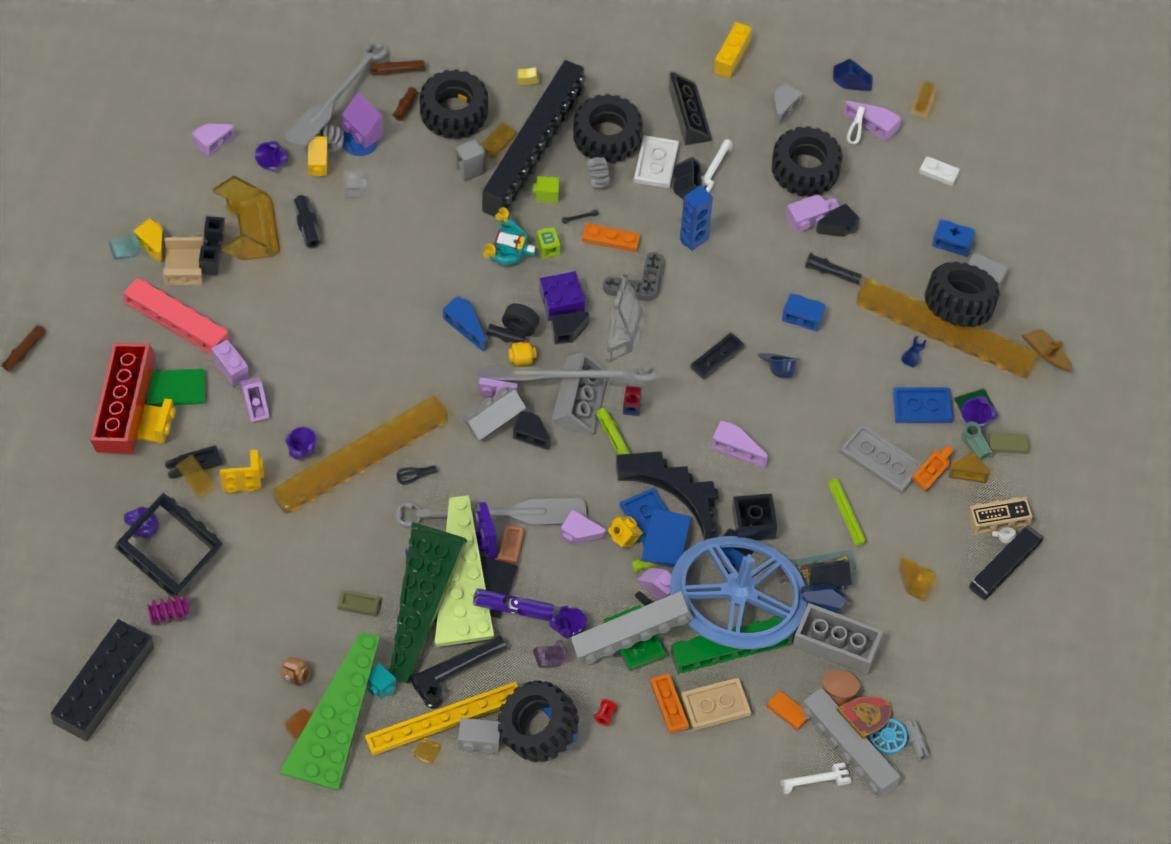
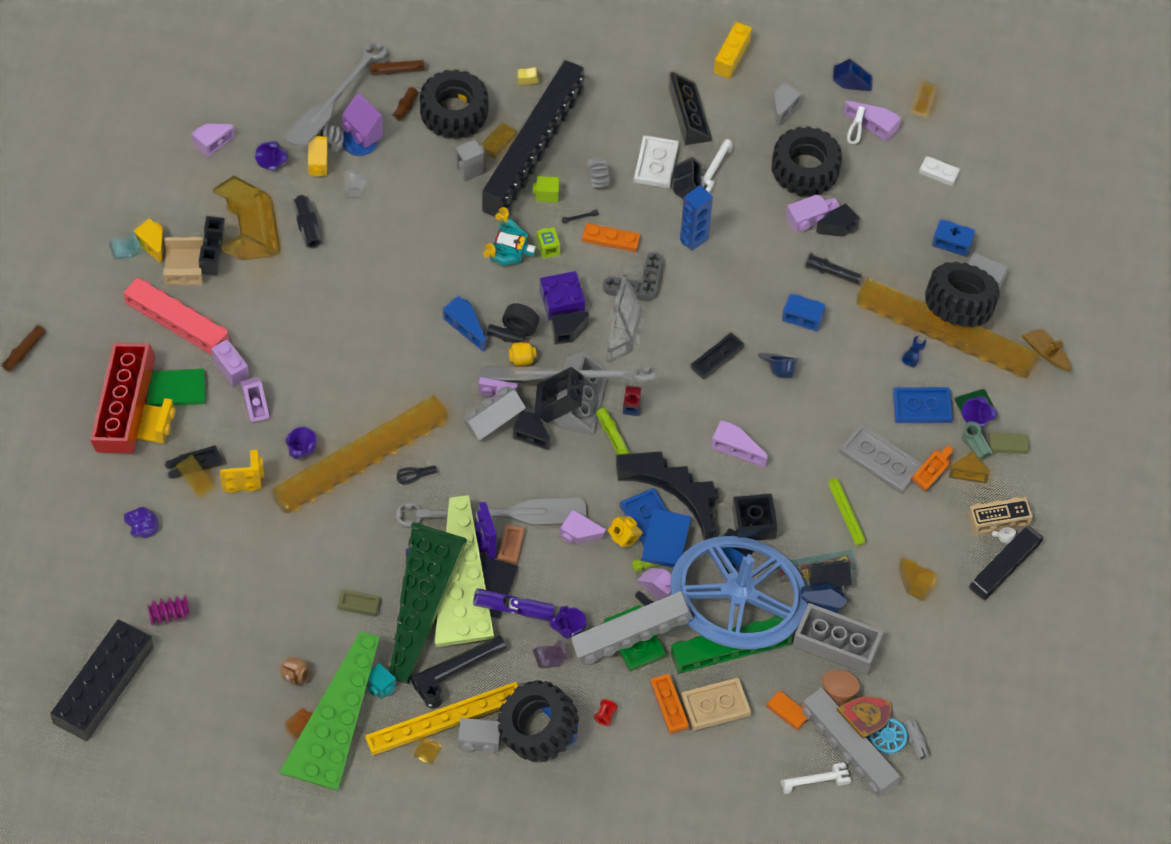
black window [114,492,223,599] -> none
black tyre [573,94,643,164] -> none
none -> black window [534,366,584,423]

